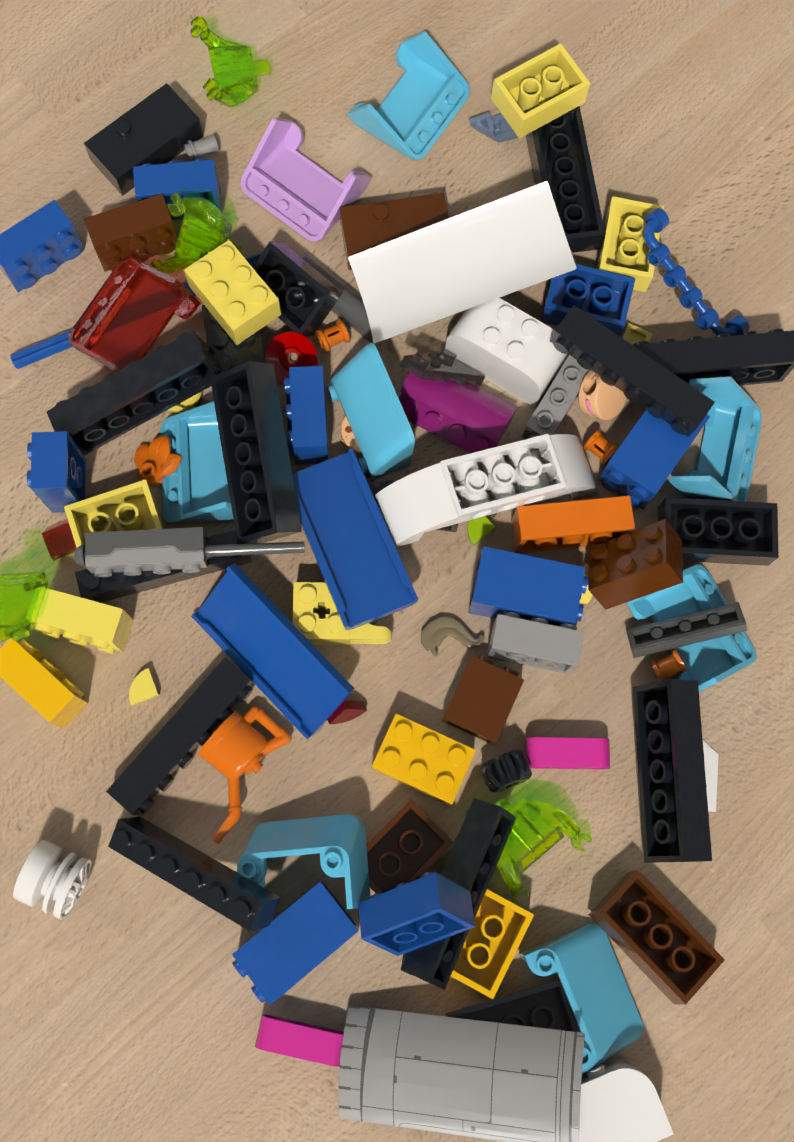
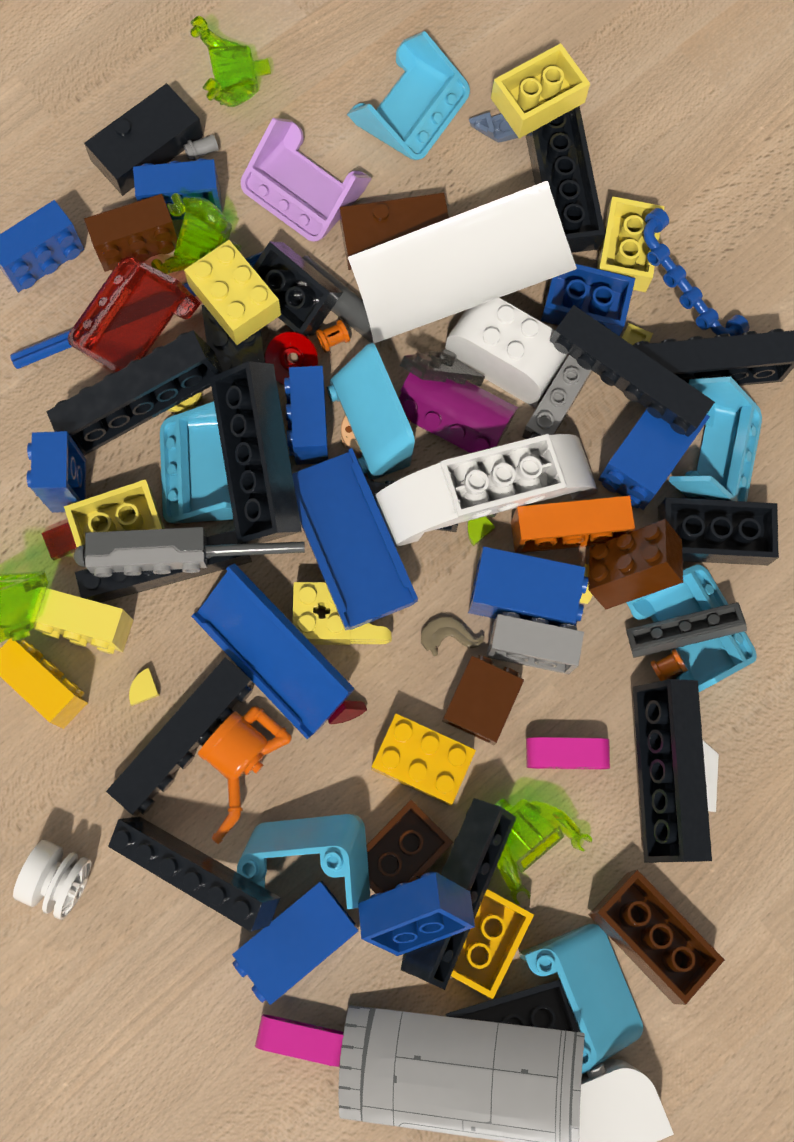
orange plate [134,435,182,487] -> none
black gear [481,750,532,792] -> none
light nougat head [579,370,626,420] -> none
orange bush [583,429,619,465] -> none

